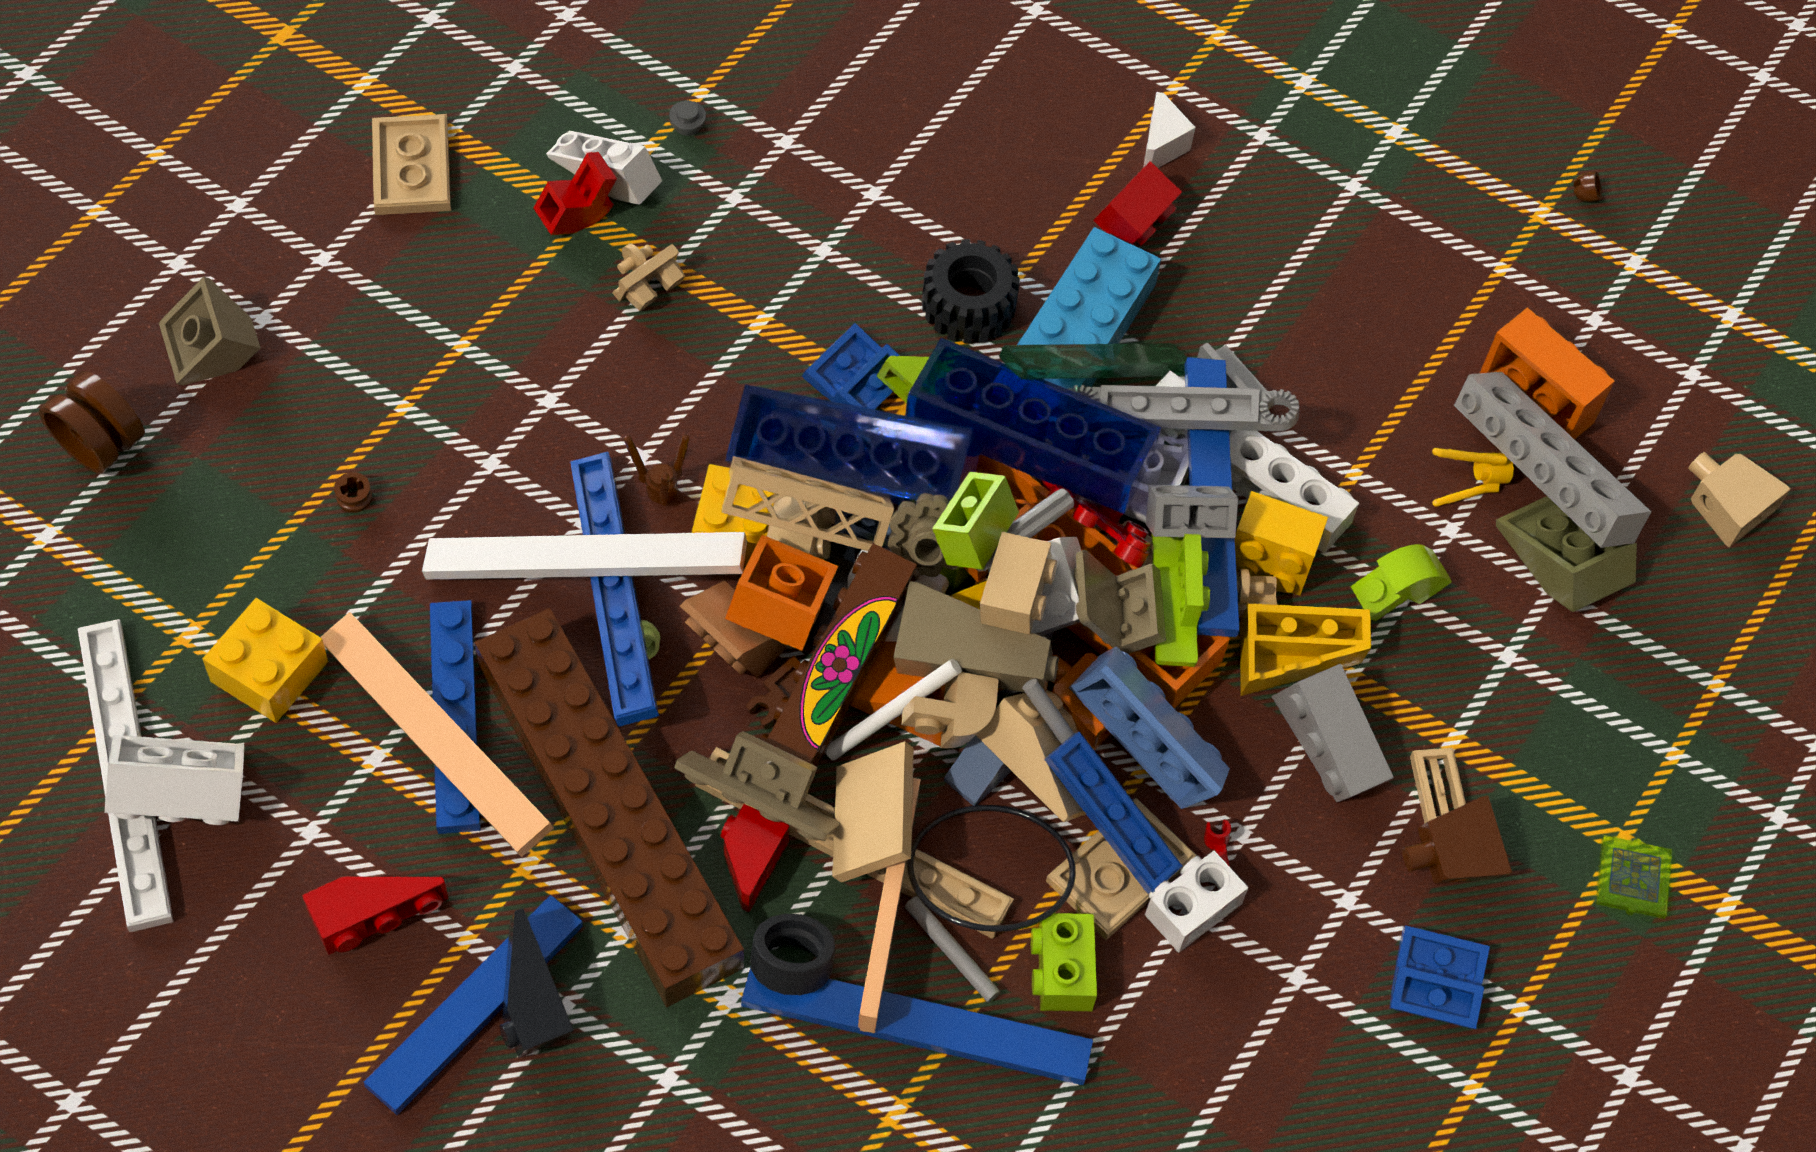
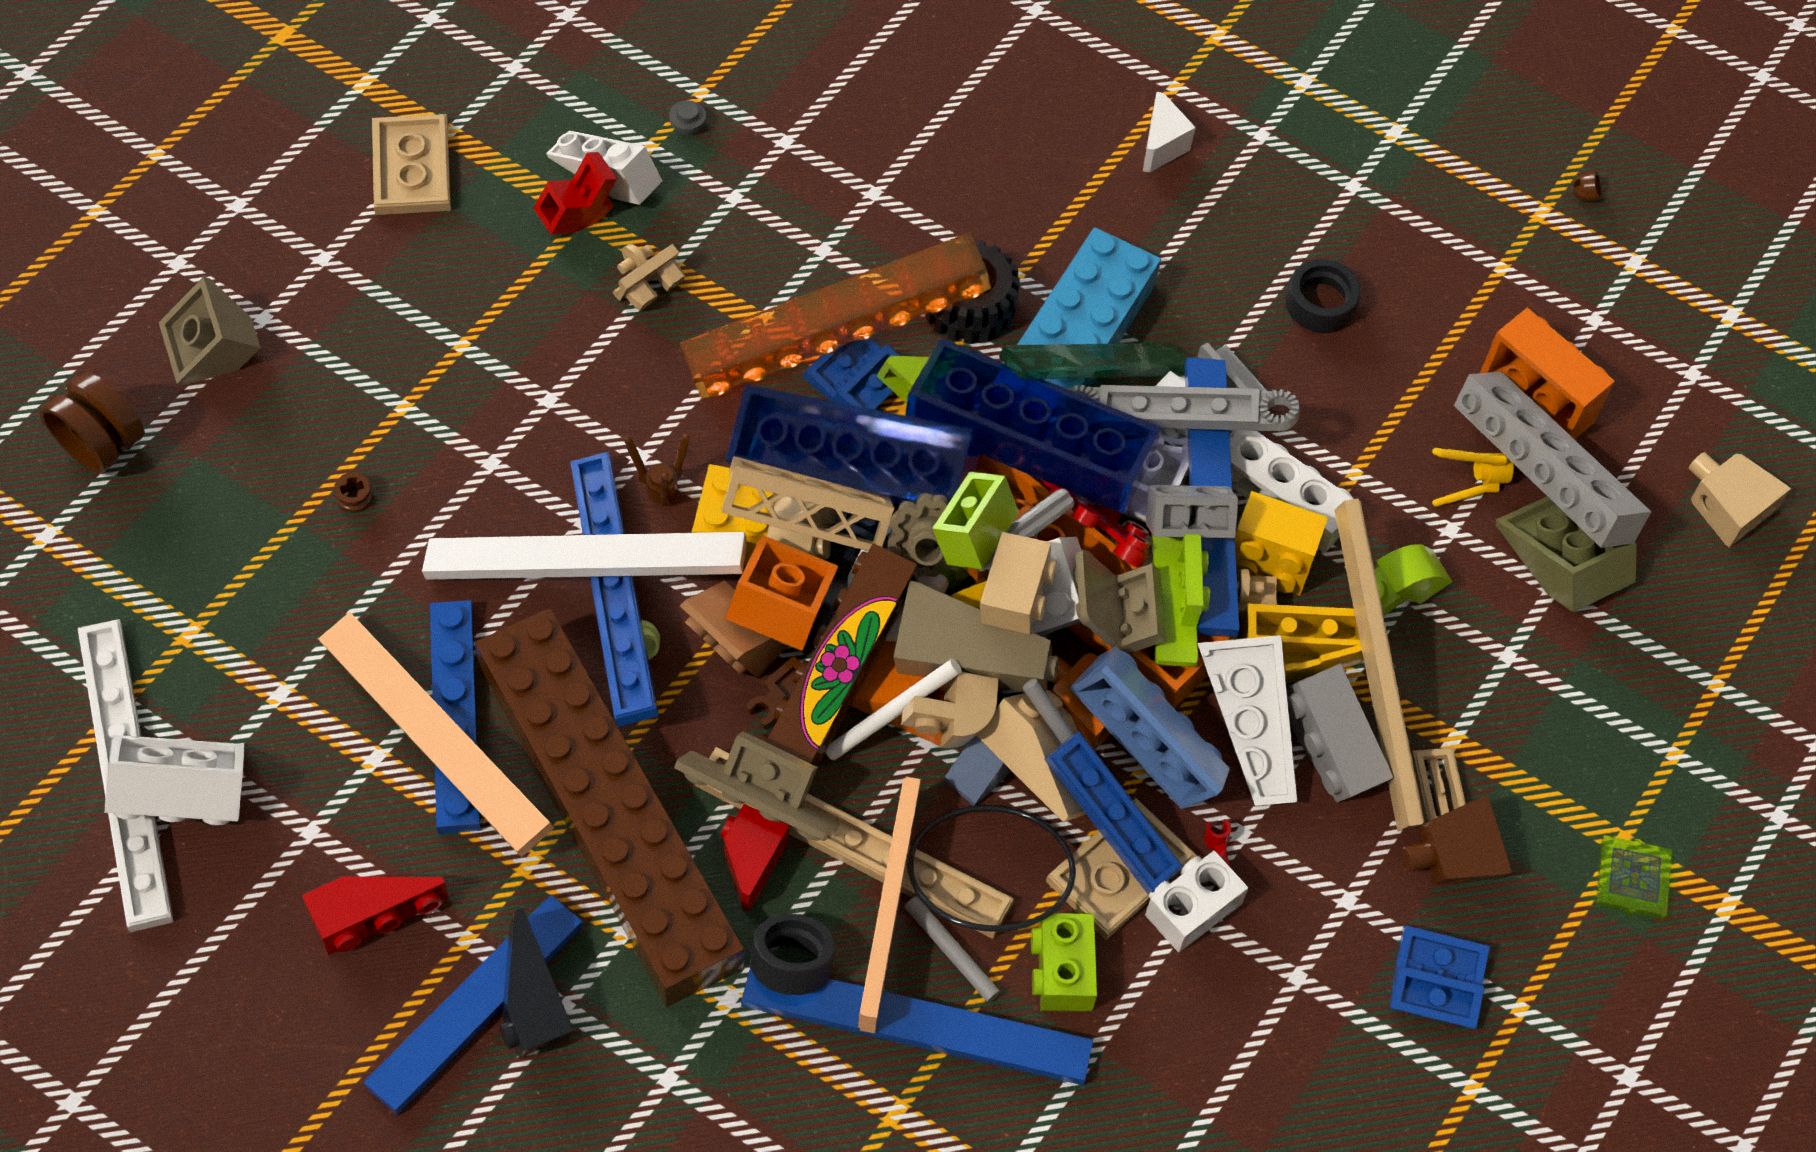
yellow brick [202,598,329,723] -> none
tan tile [832,741,914,883] -> none
red brick [1093,161,1182,246] -> none
none -> clear orange brick [680,232,991,399]
none -> white wing [1197,635,1297,806]
none -> black tyre [1286,259,1361,333]
none -> tan tile [1334,498,1424,831]

